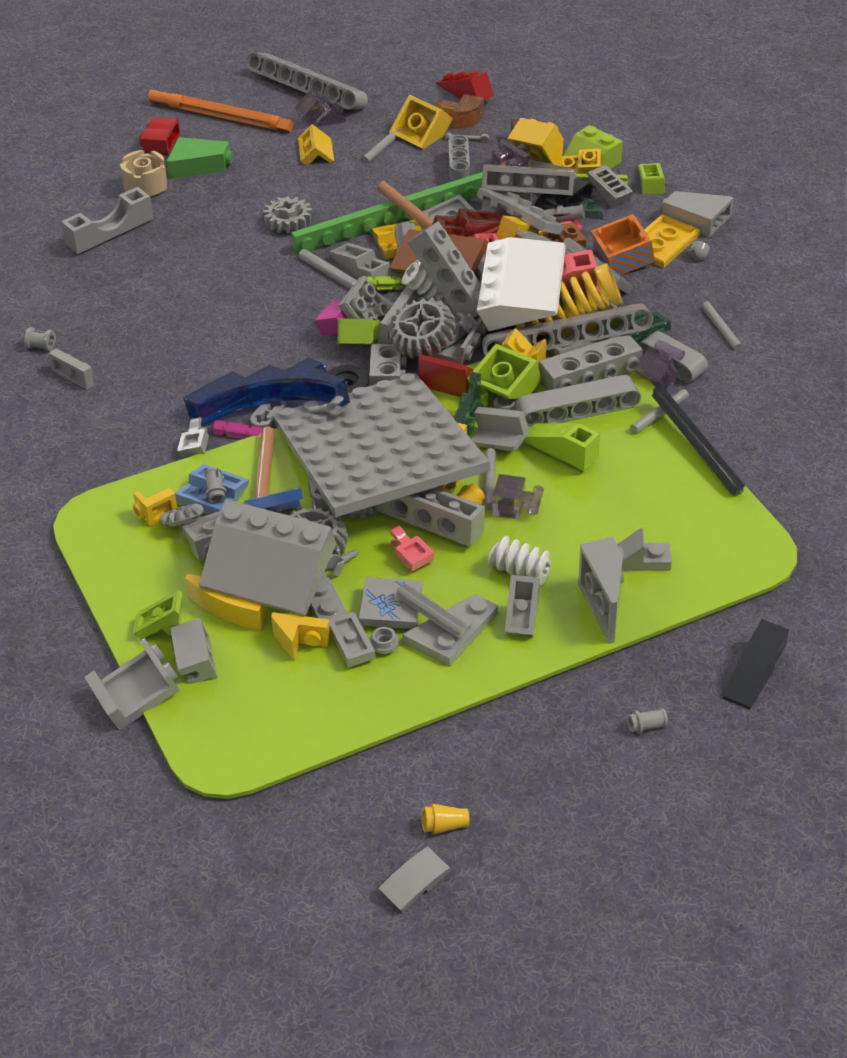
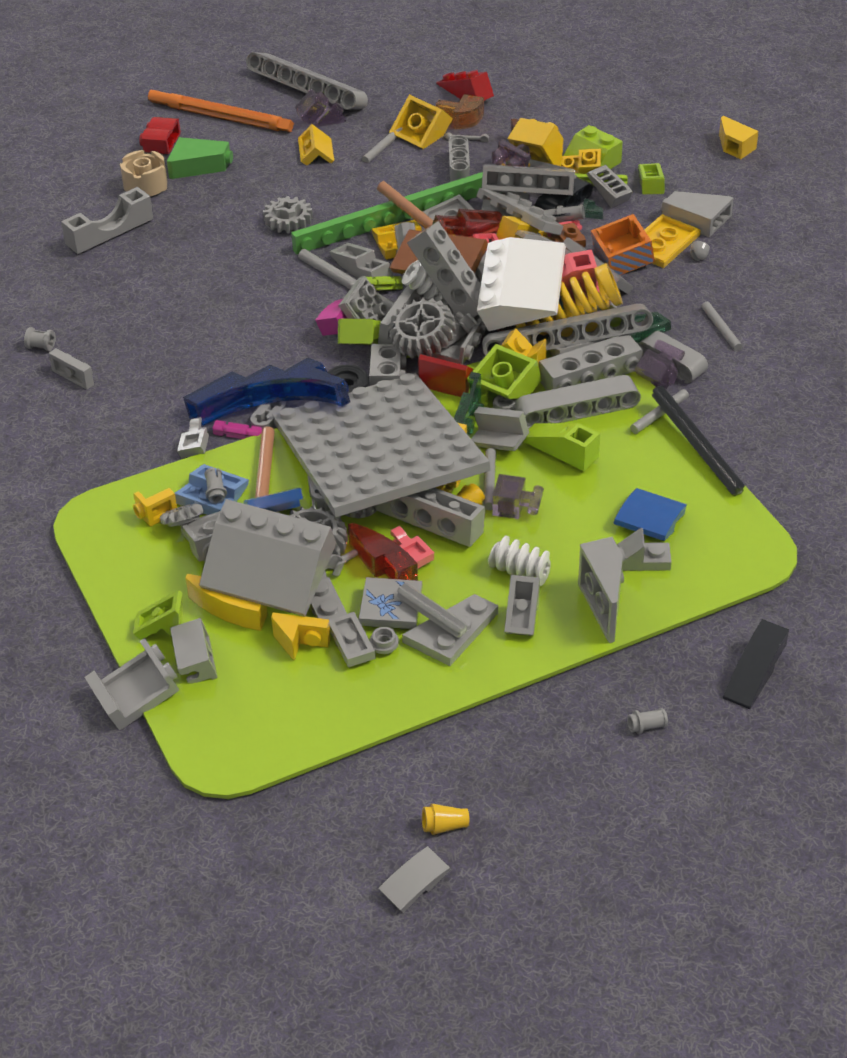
light grey hand [308,396,346,416] -> none
none -> clear red slope [348,523,418,581]
none -> blue slope [614,488,687,541]
none -> yellow slope [719,116,758,159]

